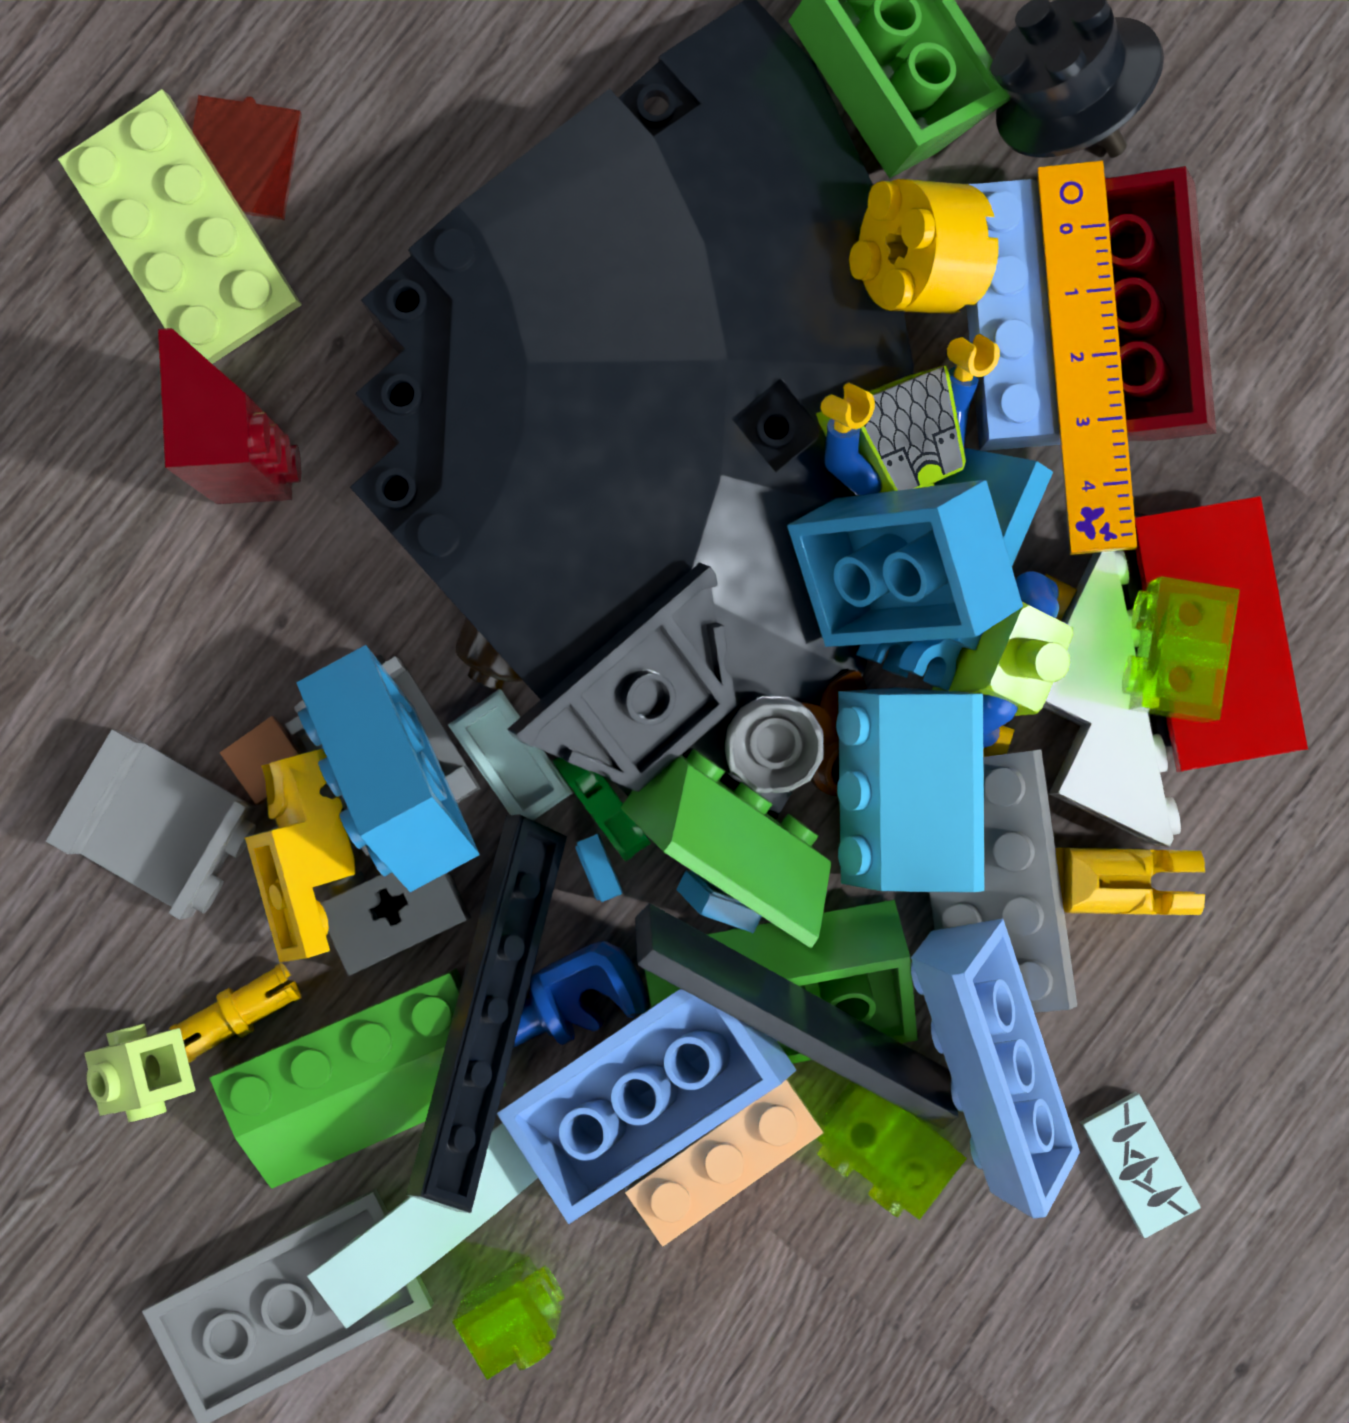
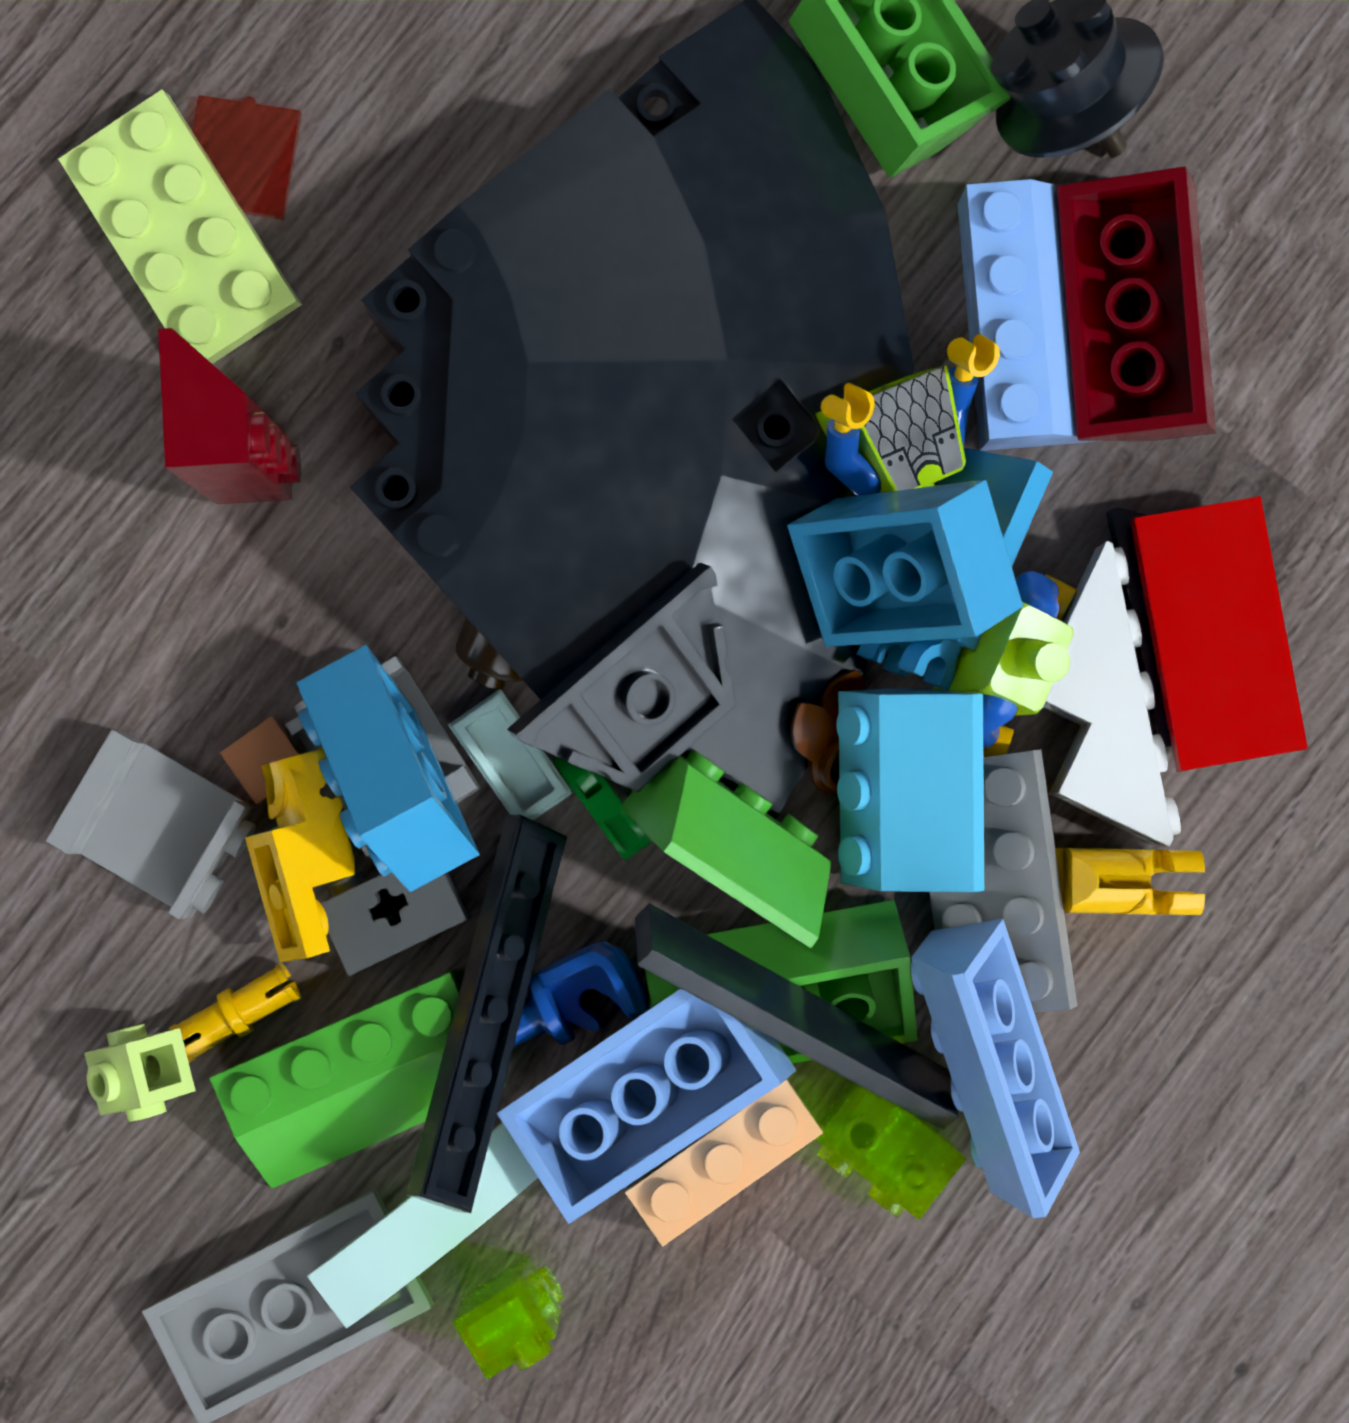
dark azure tile [575,834,623,902] -> none
dark azure tile [676,870,762,933] -> none
light grey hair [725,696,823,793] -> none
yellow brick [849,179,998,314] -> none
light orange tile [1037,161,1137,555] -> none
light aqua tile [1080,1092,1201,1238] -> none
clear neon green brick [1122,576,1240,723] -> none

